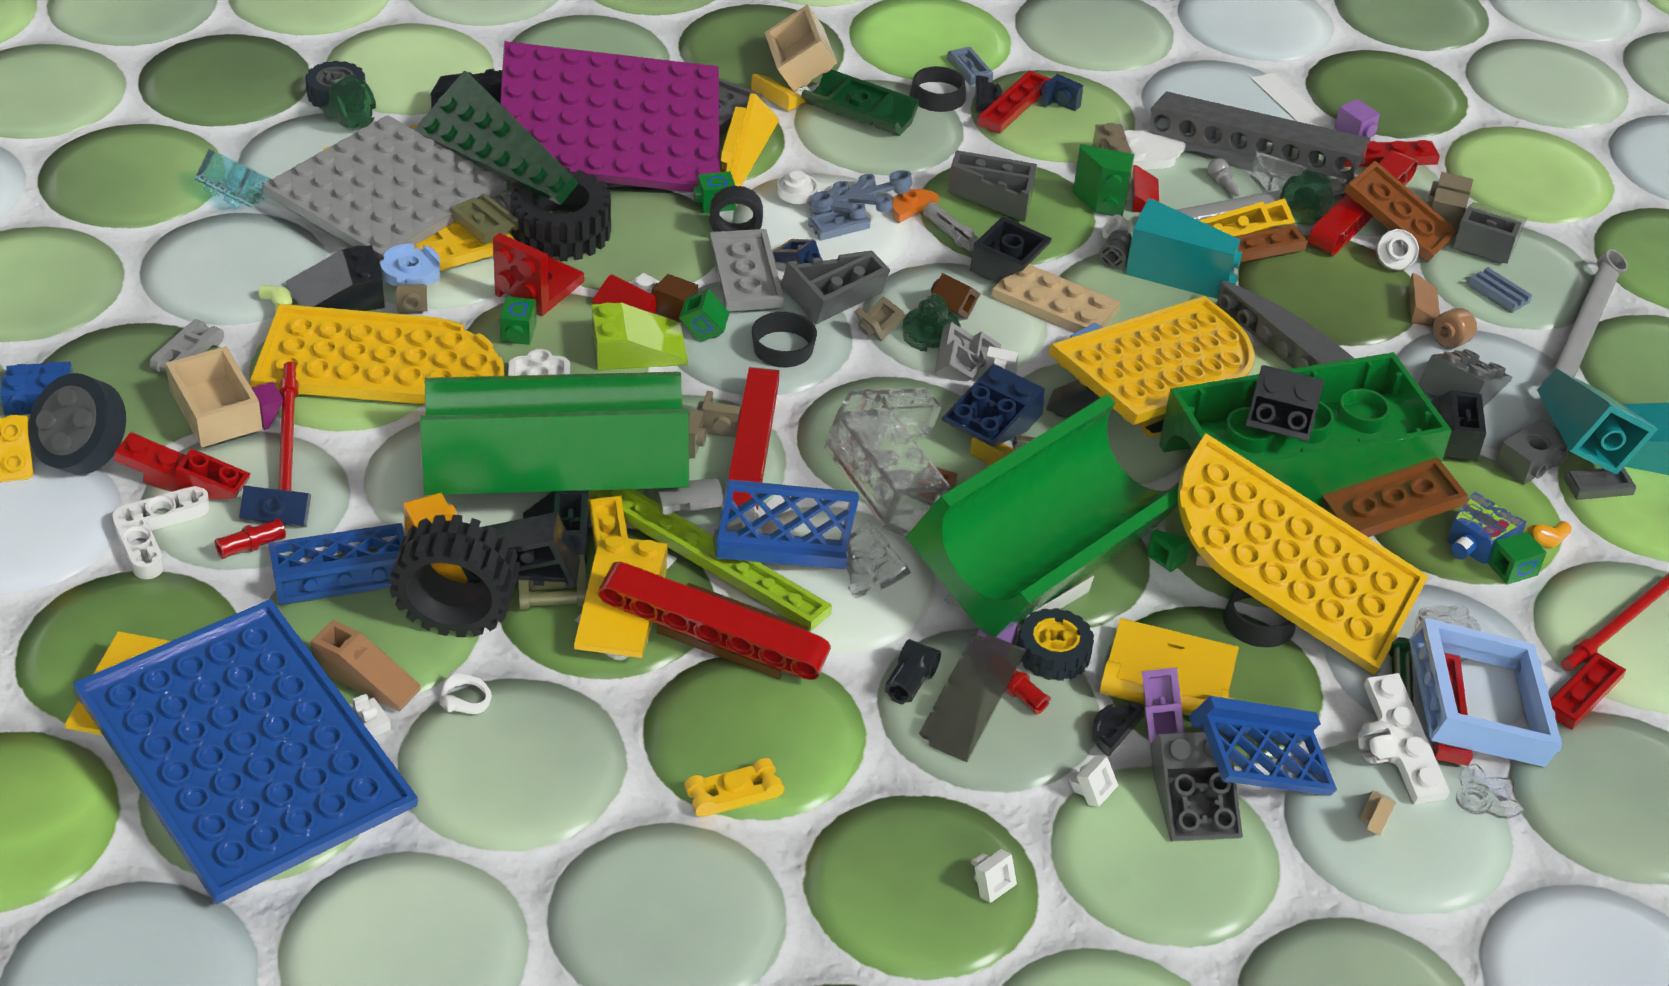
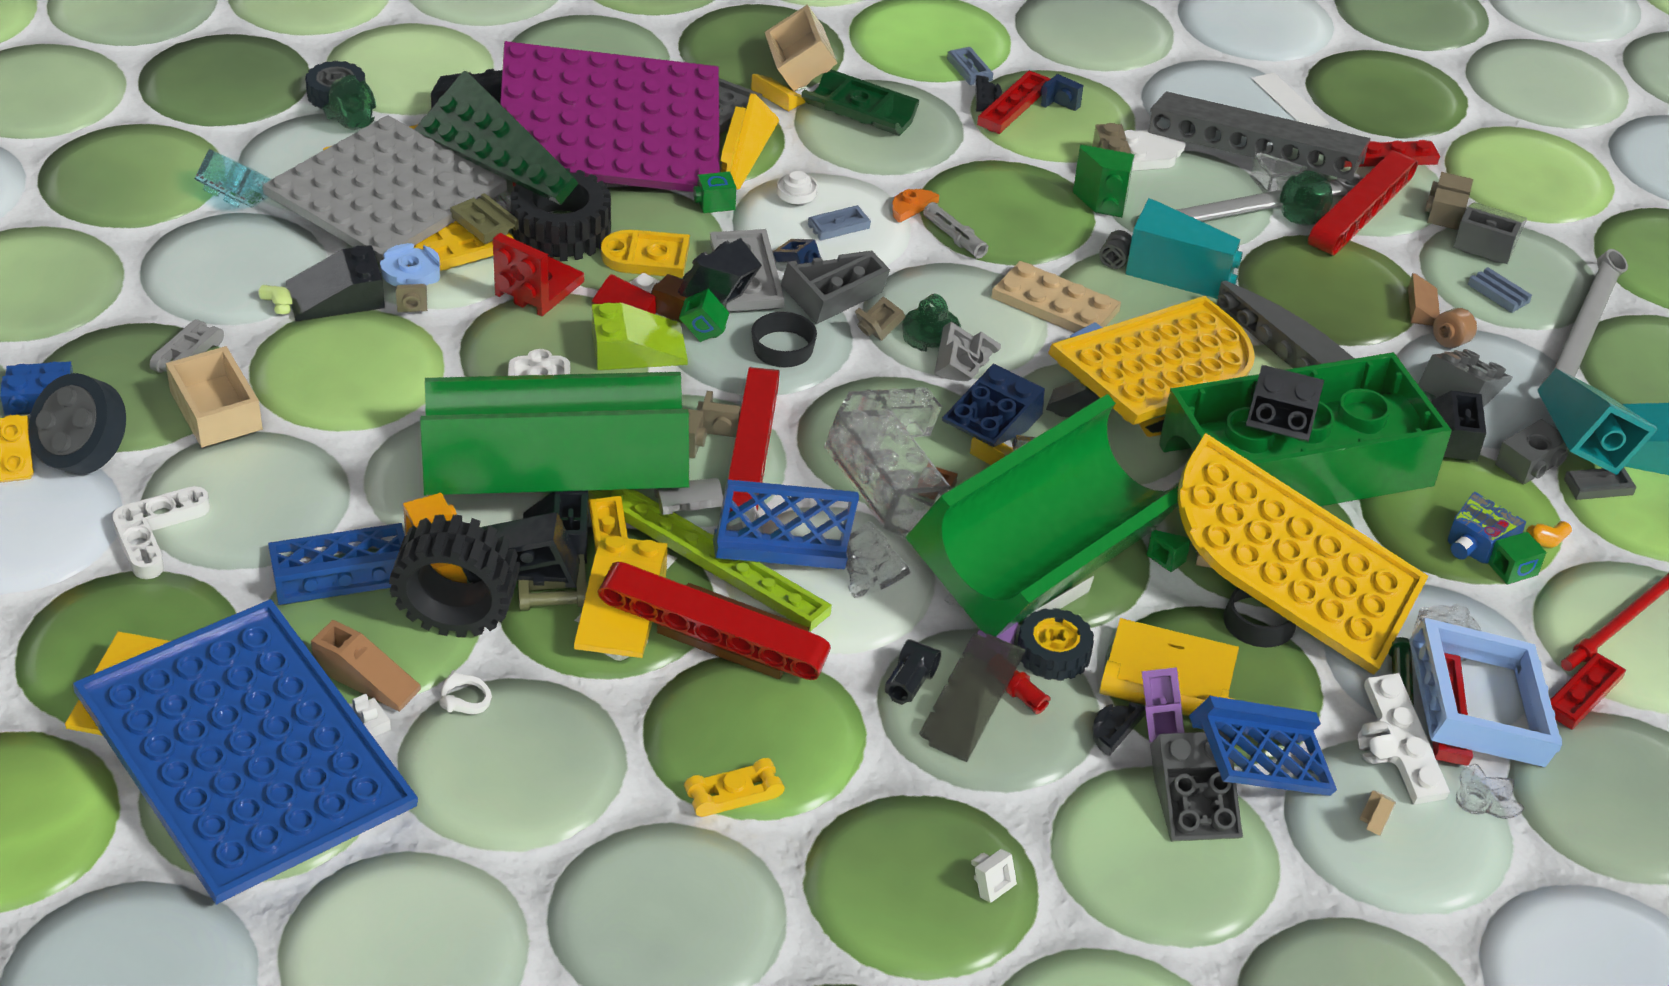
red slope [114,432,251,499] -> none
red pin [214,518,286,559] -> none
dark blue plate [239,486,311,527] -> none
yellow plate [250,304,504,405] -> none
magenta slope [251,382,283,430] -> none
red bar [278,362,299,491] -> none
green brick [499,297,537,345] -> none
black tyre [709,186,763,232] -> none
sand blue plant [809,170,912,219] -> none
black tyre [909,66,966,112] -> none
reddish brown brick [929,273,980,319] -> none
dark grey wedge [948,150,1037,222] -> none
black slope [970,216,1052,282] -> none
white tile [986,346,1019,374] -> none
white tile [1069,755,1118,807] -> none
white tile [1102,214,1132,239] -> none
red slope [1131,165,1159,213] -> none
yellow wedge [1199,198,1295,236] -> none
light grey bar [1208,158,1240,197] -> none
dark orange plate [1234,225,1308,263] -> none
dark orange plate [1322,457,1468,537] -> none
medium lavender brick [1334,99,1380,138] -> none
dark orange plate [1343,161,1458,262] -> none
white plate [1376,229,1419,271] -> none
none -> yellow tile [601,230,690,278]
none -> black slope [678,238,762,305]

